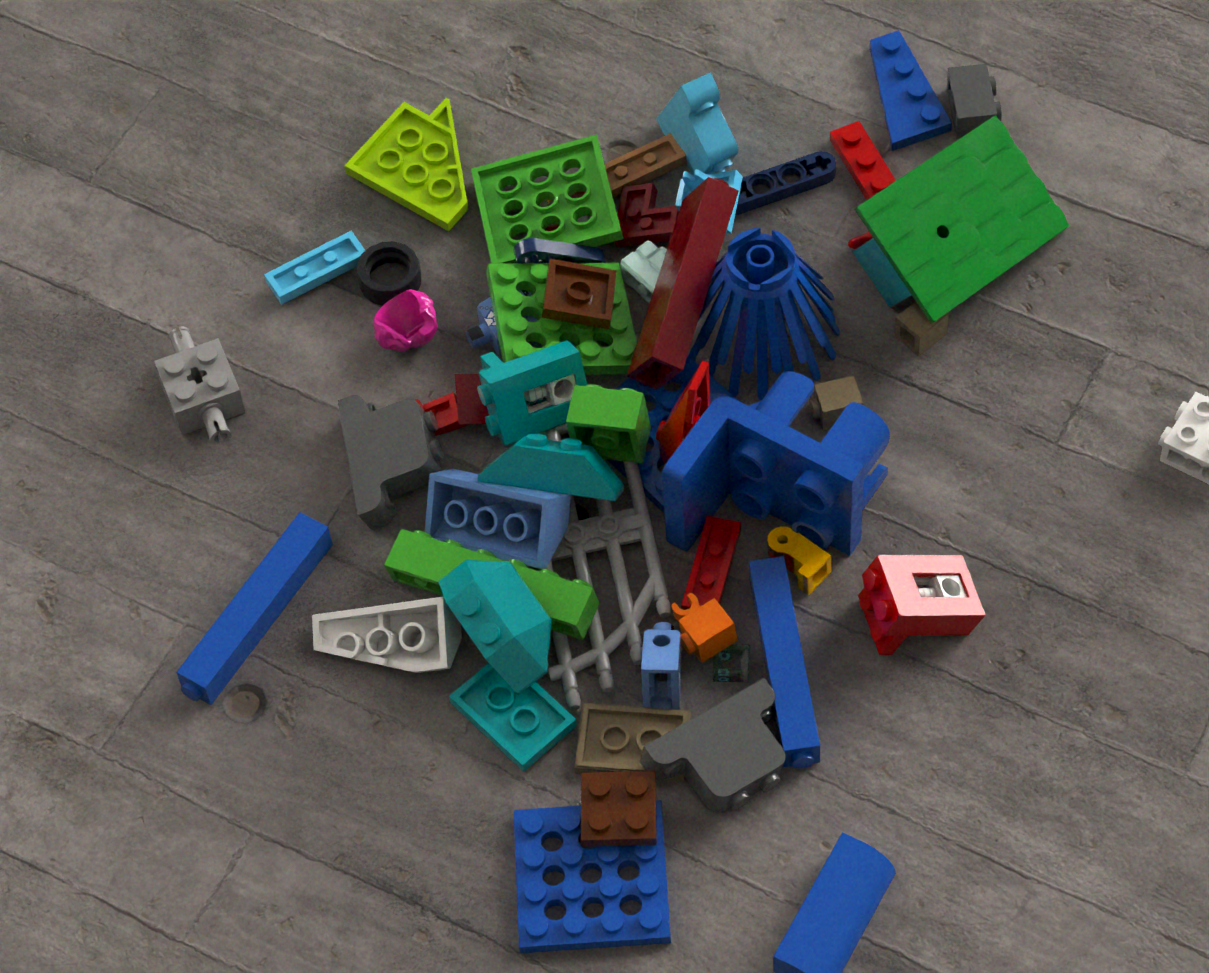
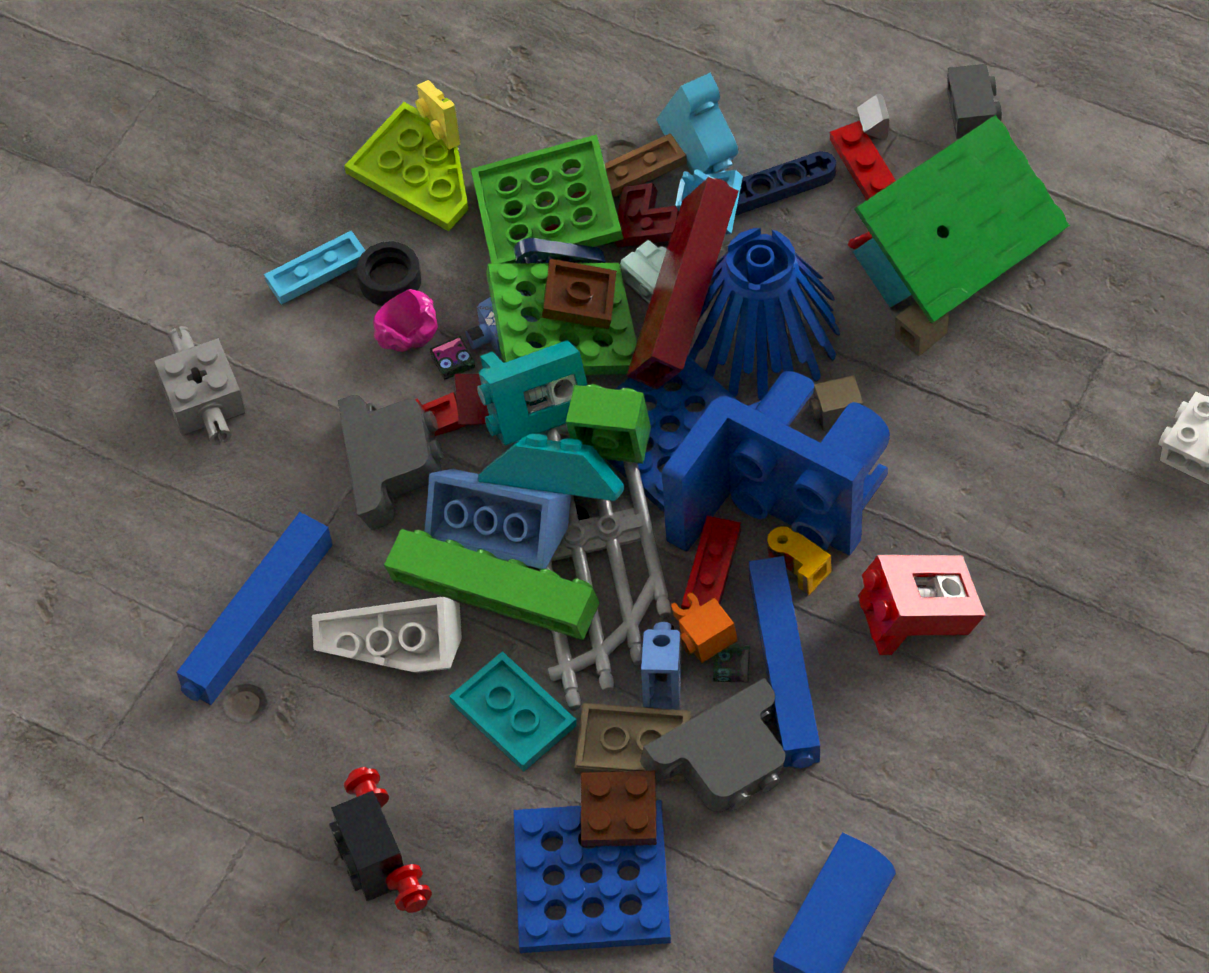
teal wedge [438,560,552,694] -> none
red wedge [656,361,710,464] -> none
blue wing [870,30,952,151] -> none
none -> black brick [329,767,432,913]
none -> light yellow wing [415,80,460,149]
none -> tile [430,336,475,380]
none -> light grey slope [857,94,890,140]

